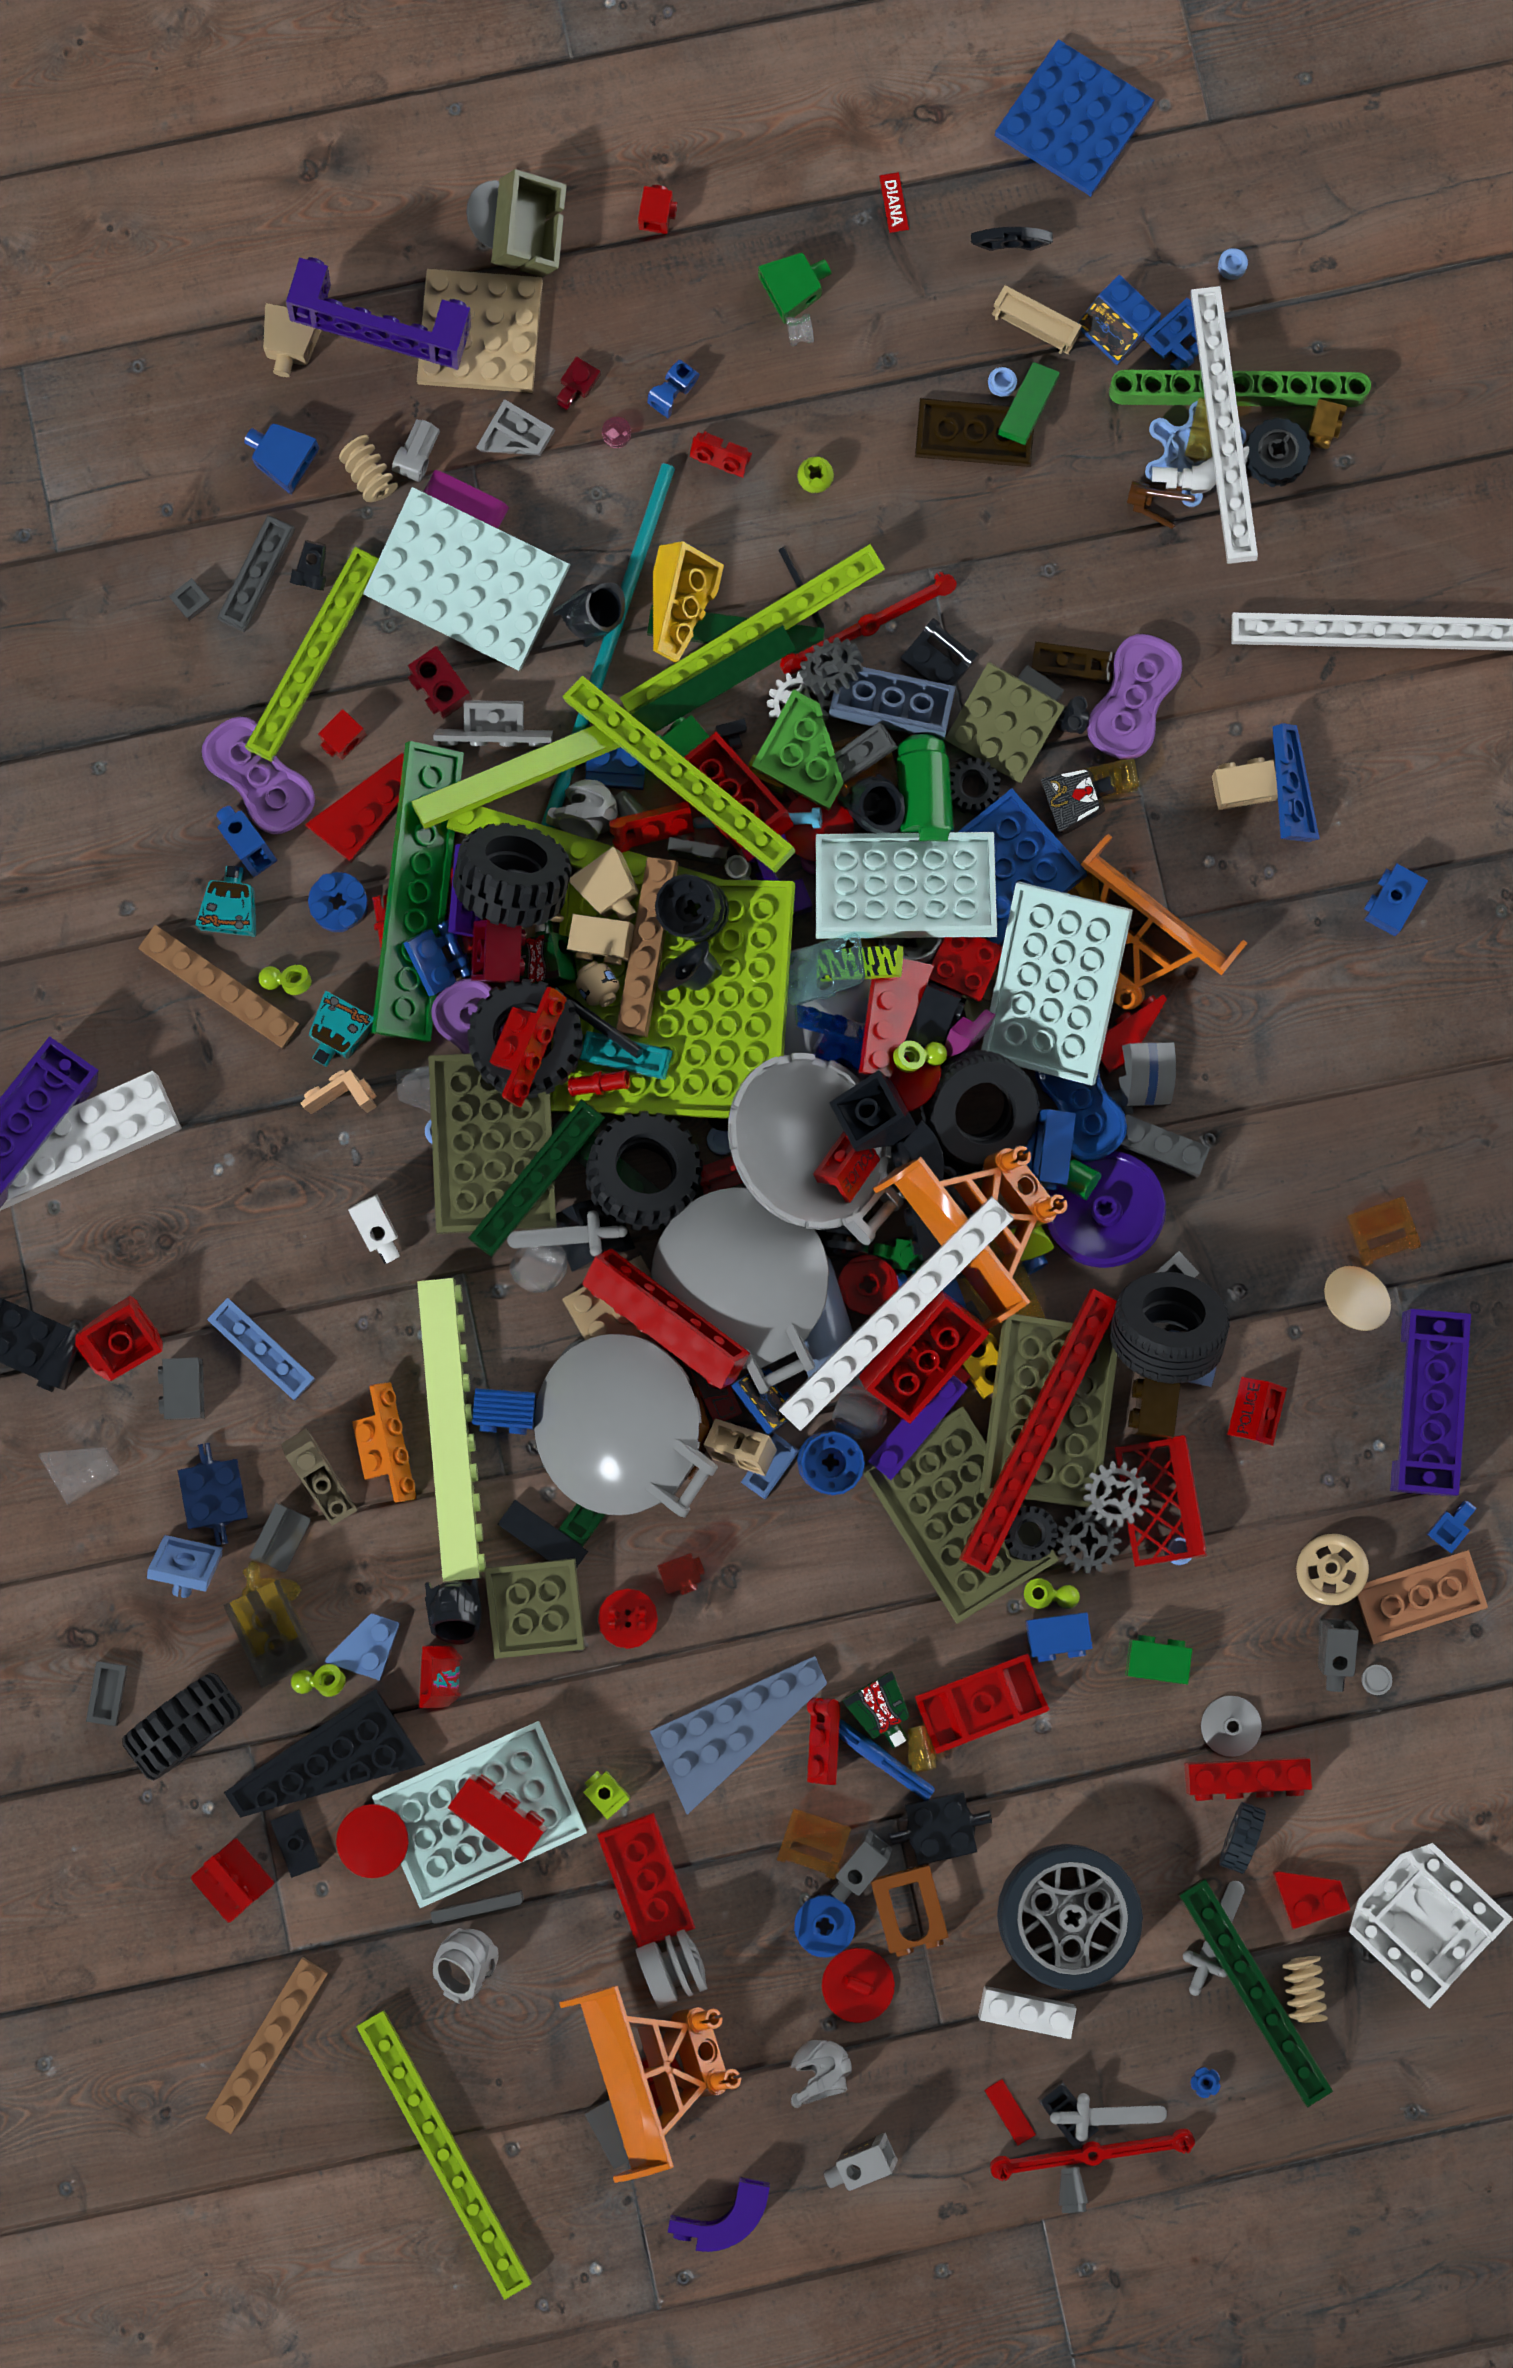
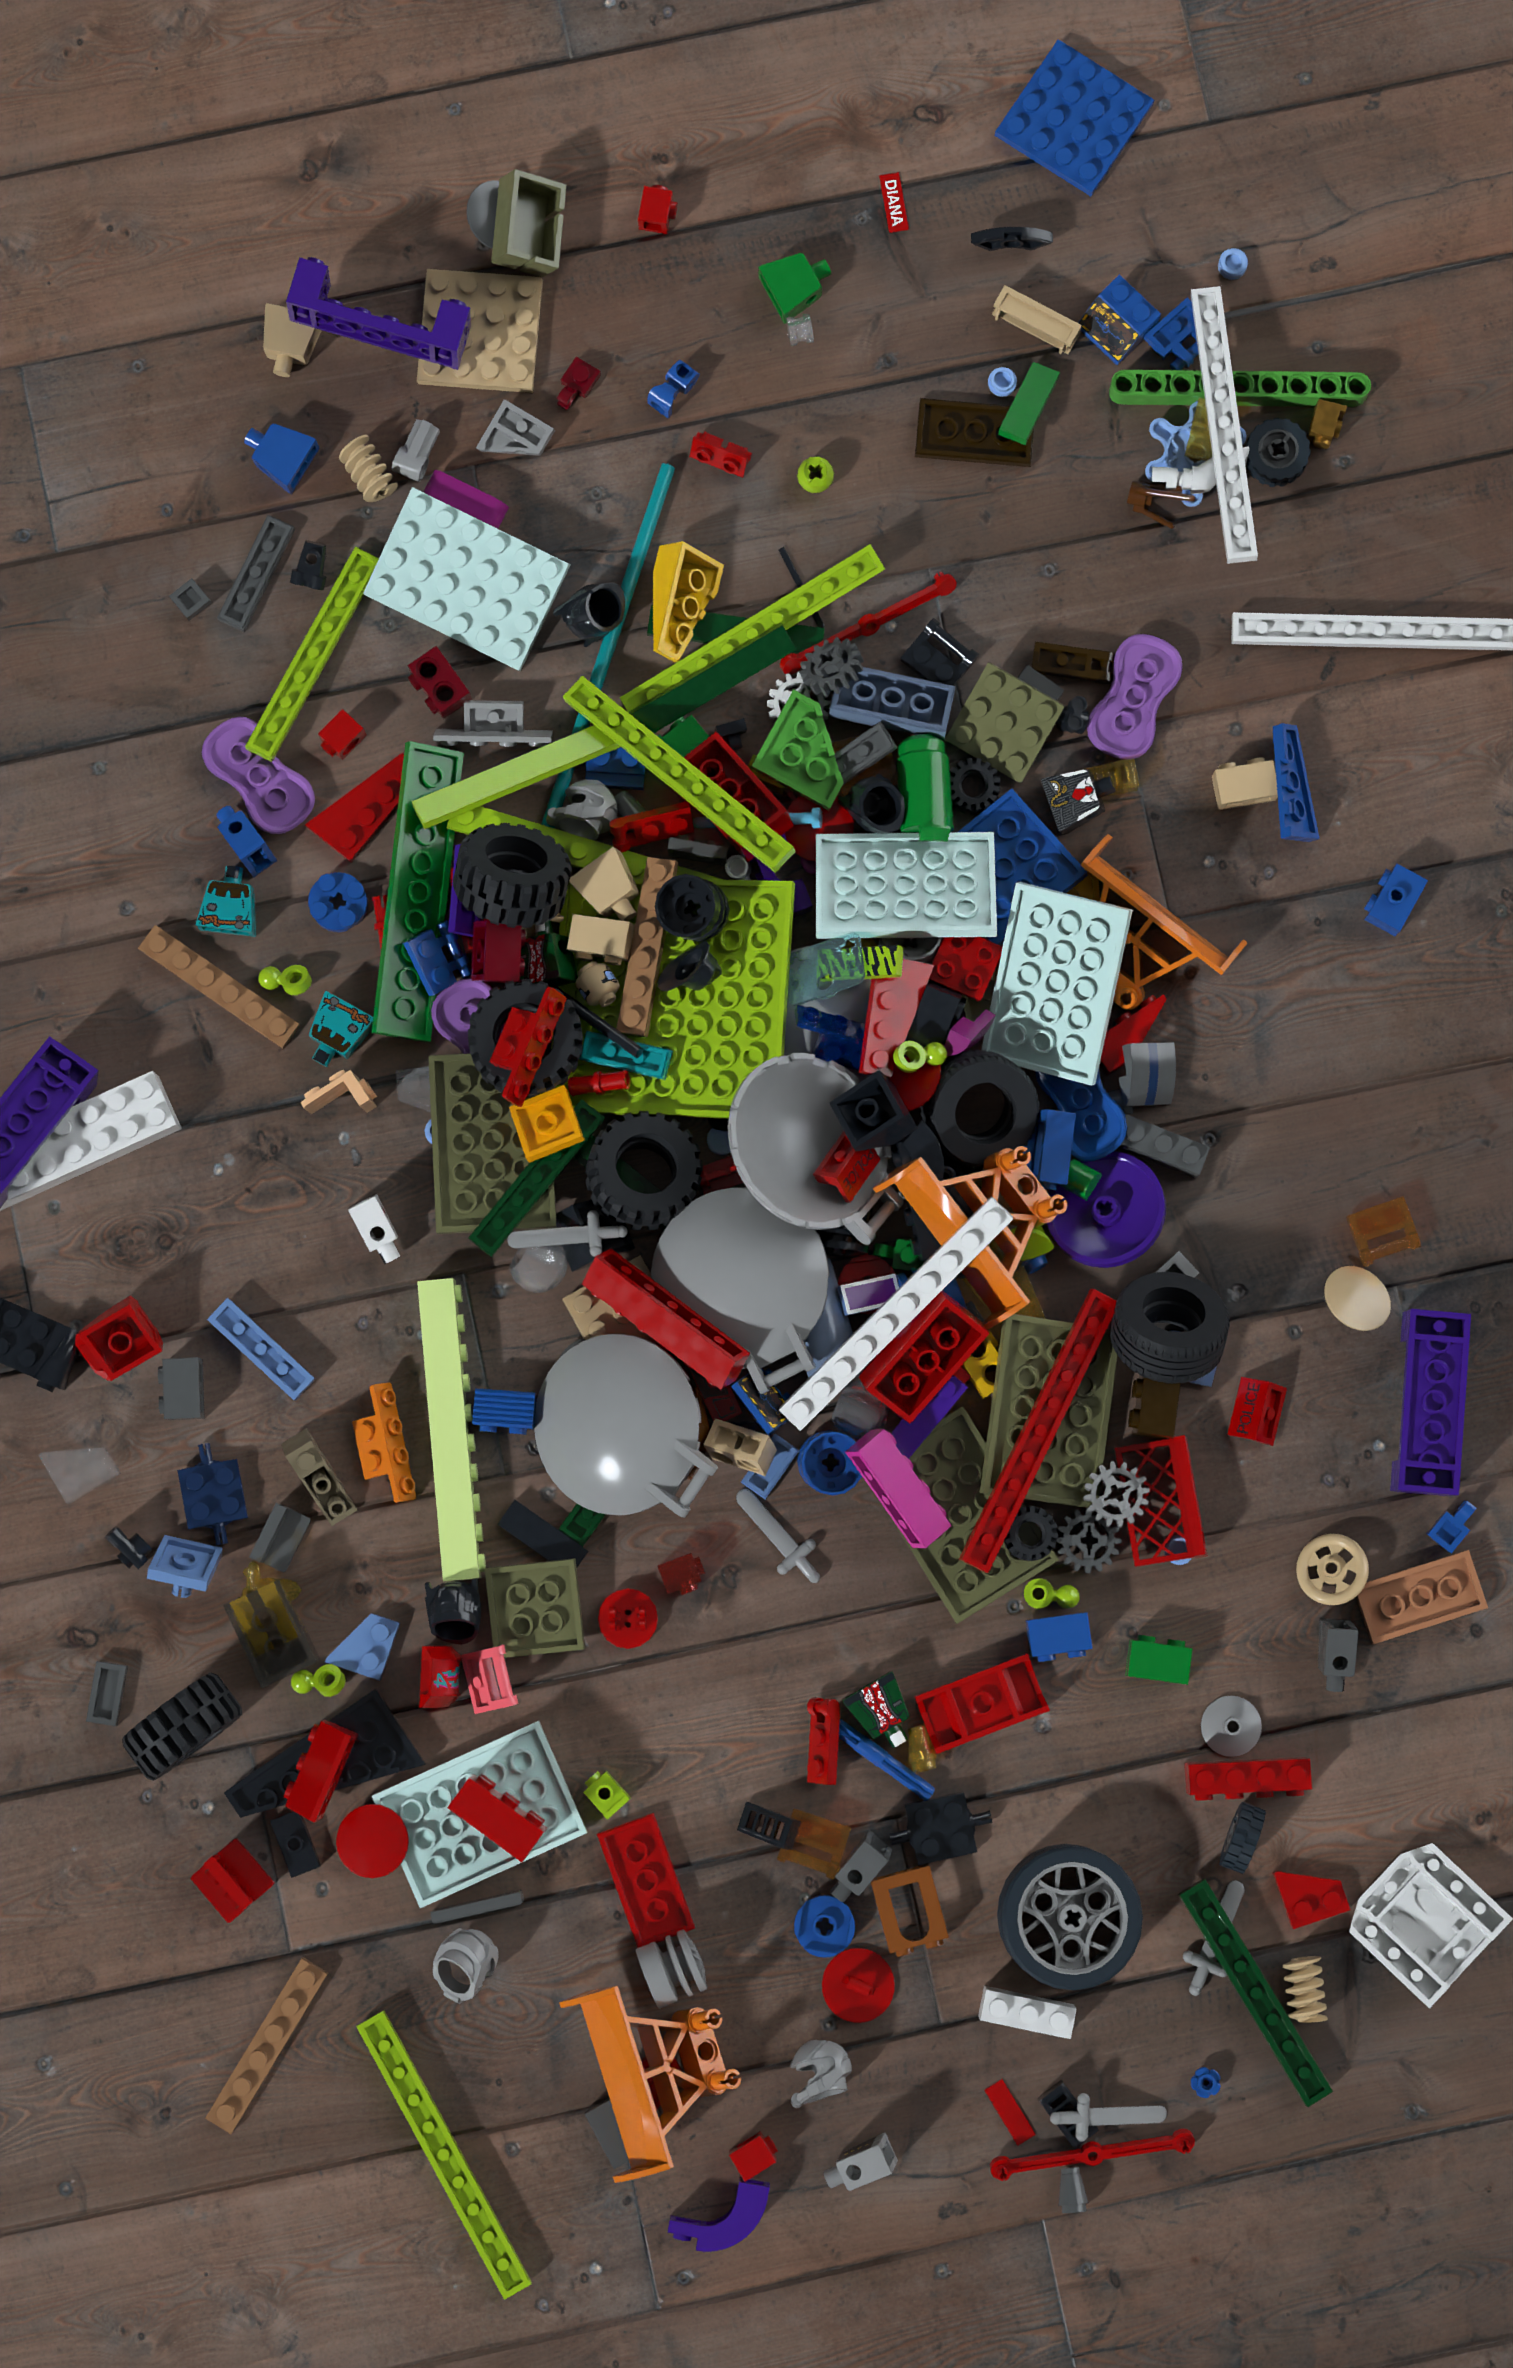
clear pink tile [602,417,631,448] -> none
sand blue wing [650,1656,827,1815] -> none
light grey piece [1361,1665,1392,1695] -> none
none -> black plate [105,1526,153,1569]
none -> red slope [284,1720,358,1823]
none -> coral plate [461,1645,519,1714]
none -> light orange plate [509,1085,585,1163]
none -> red brick [729,2131,778,2182]
none -> light grey sword [736,1489,820,1583]
none -> black slope [737,1801,801,1850]
none -> dark purple tile [837,1274,899,1316]
none -> dark pink brick [845,1429,951,1548]

